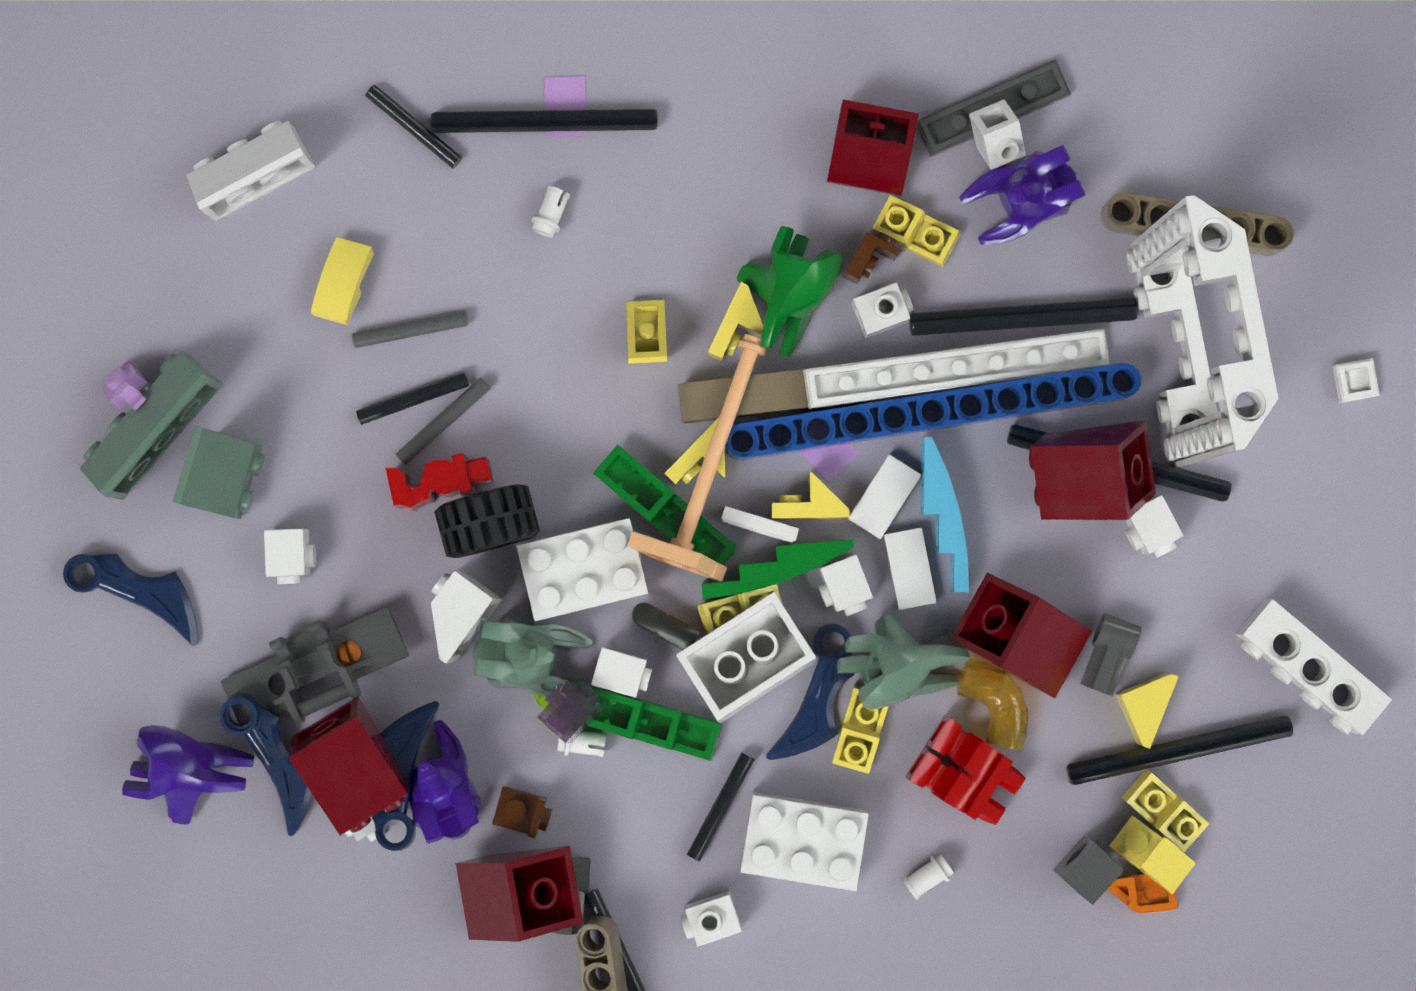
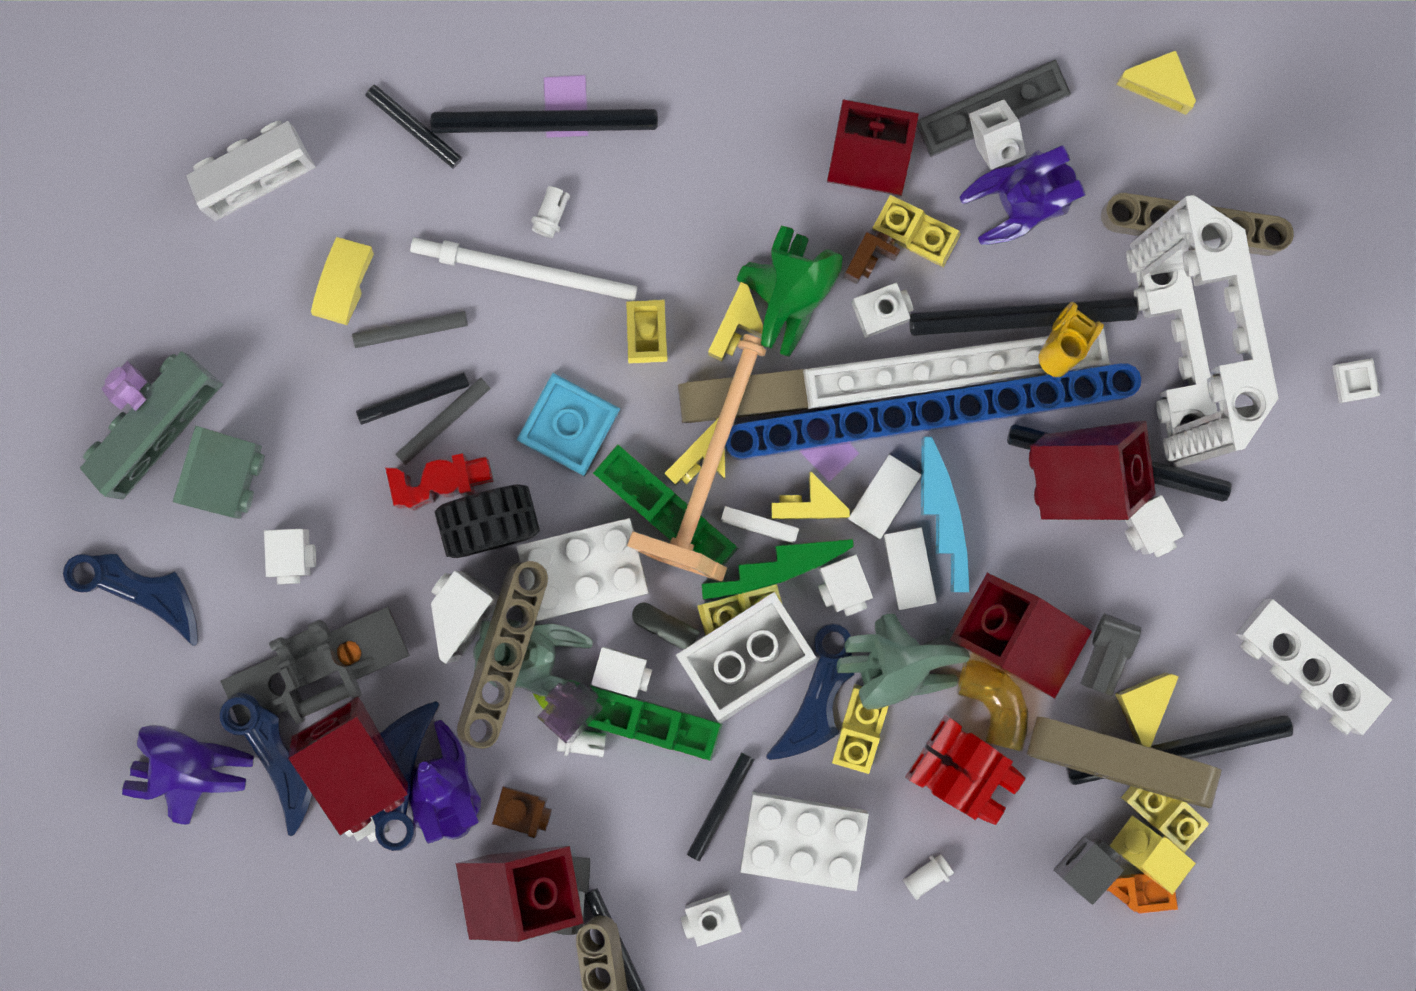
none -> white bar [410,237,638,301]
none -> dark tan beam [457,561,548,749]
none -> medium azure tile [517,373,621,477]
none -> dark tan beam [1027,717,1222,808]
none -> yellow piece [1038,302,1104,377]
none -> light yellow slope [1116,51,1196,115]

